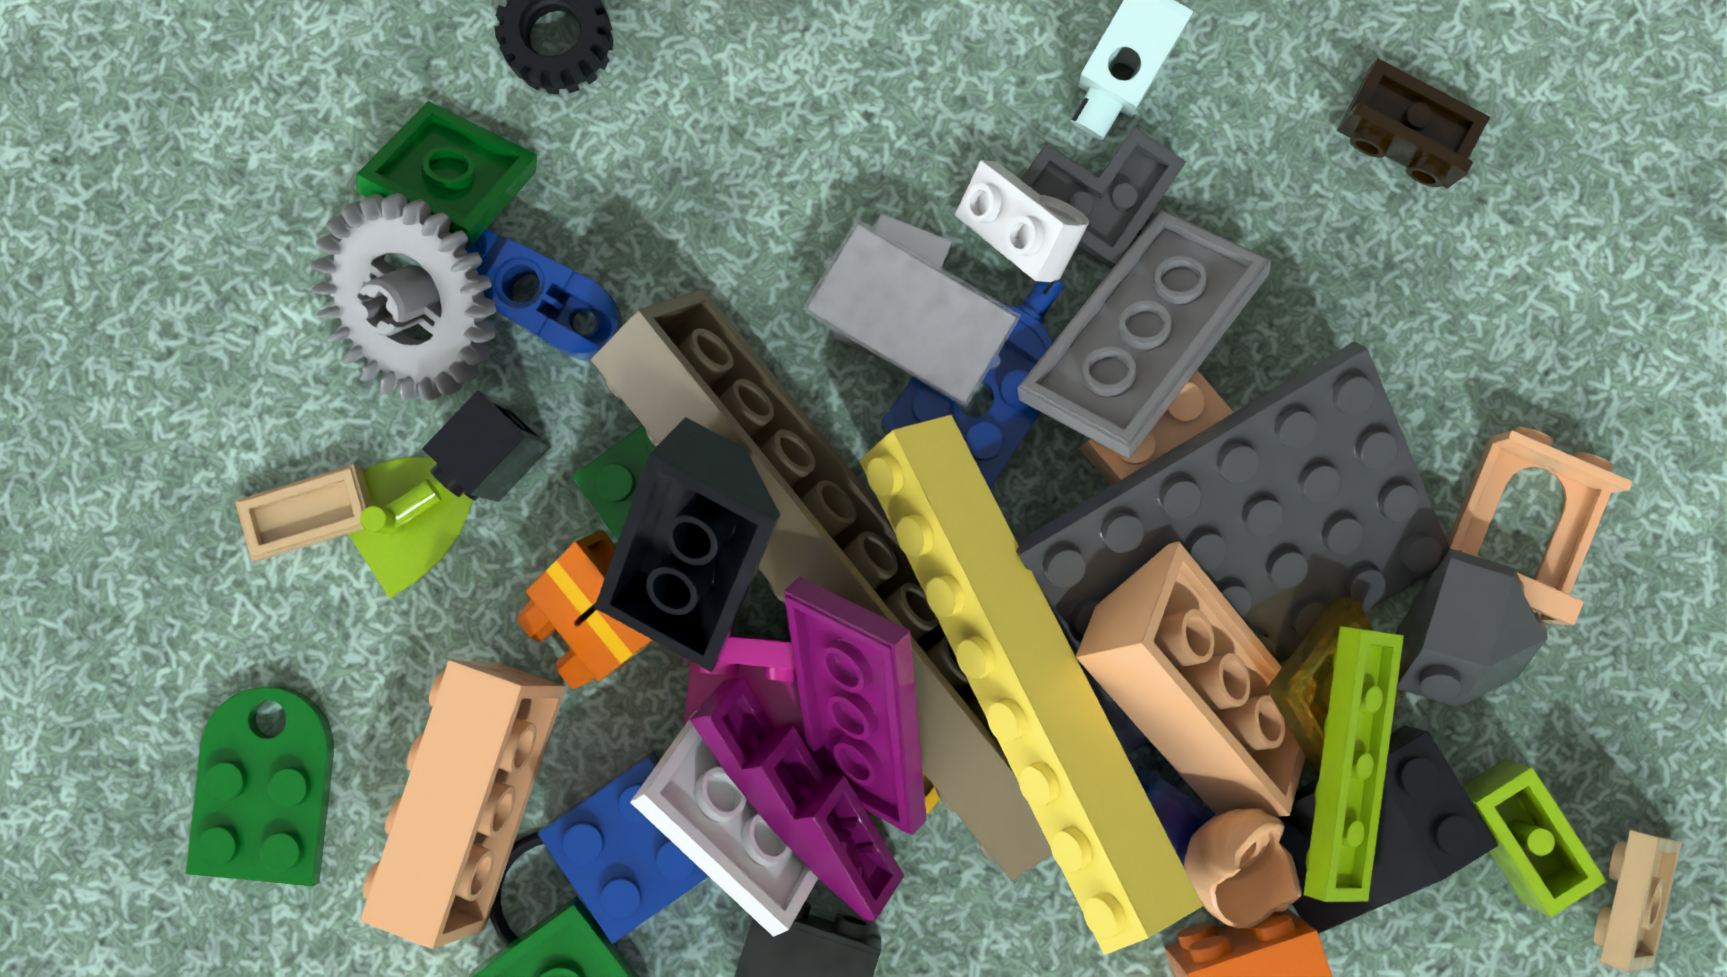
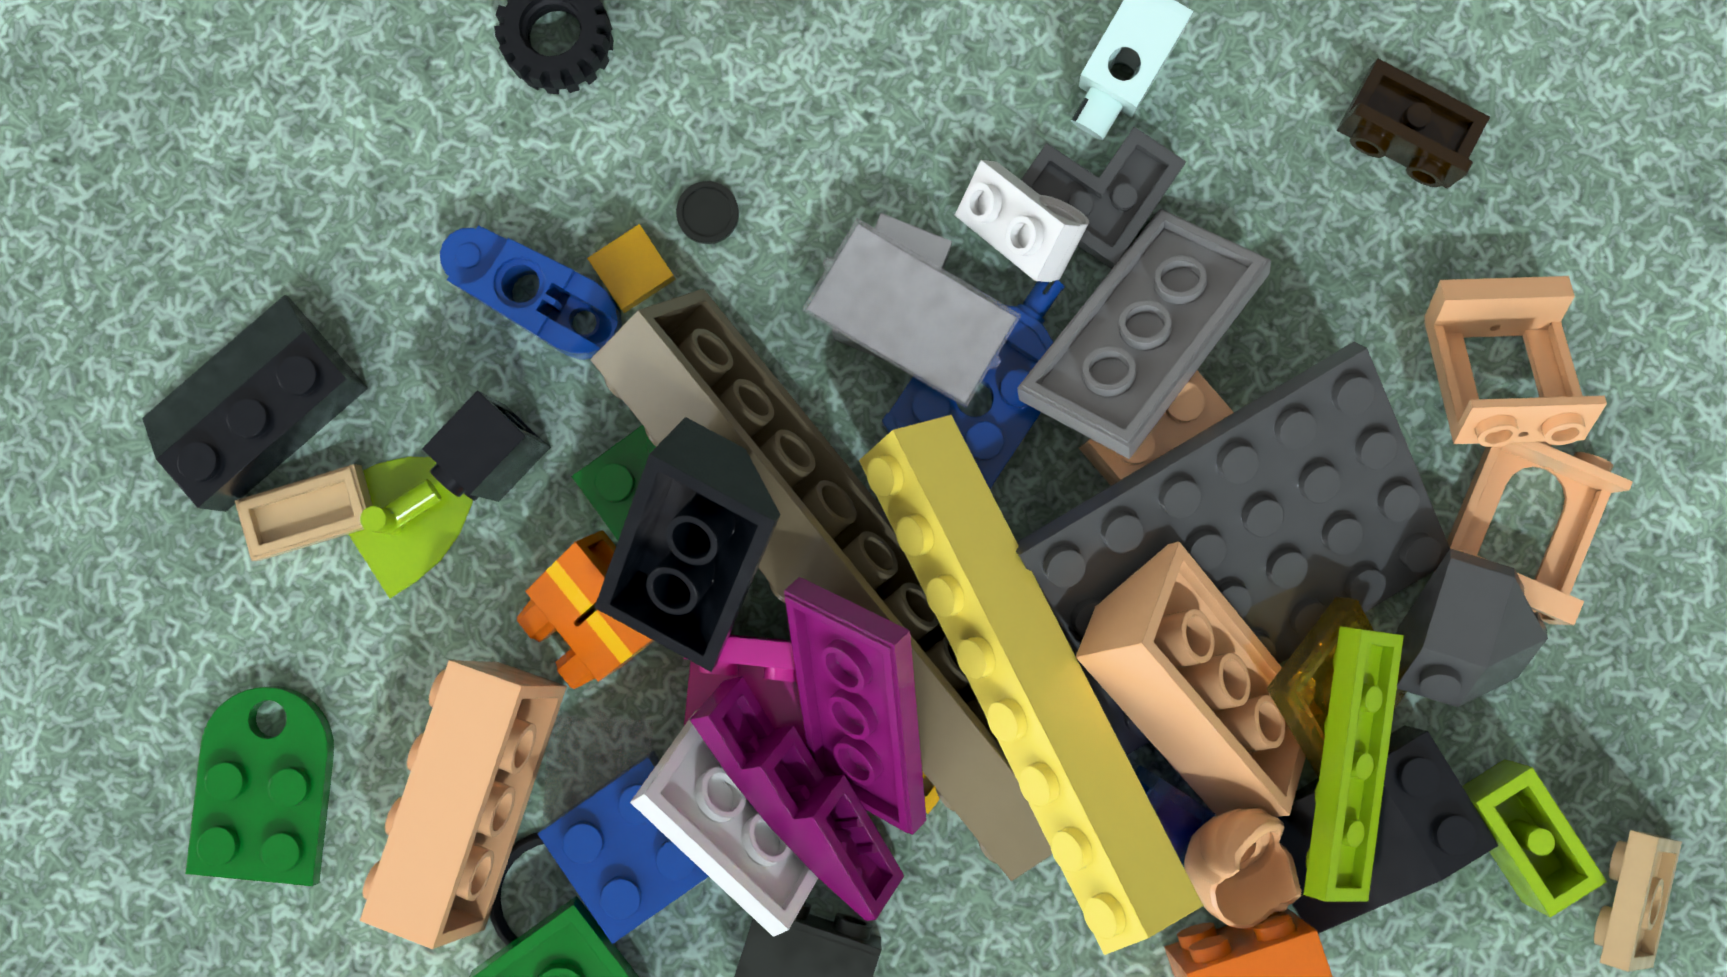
light grey gear [311,193,496,401] -> none
green plate [356,101,537,248] -> none
none -> black slope [142,295,368,512]
none -> yellow tile [587,224,676,313]
none -> pearl dark grey piece [676,181,739,244]
none -> light nougat panel [1424,276,1607,447]

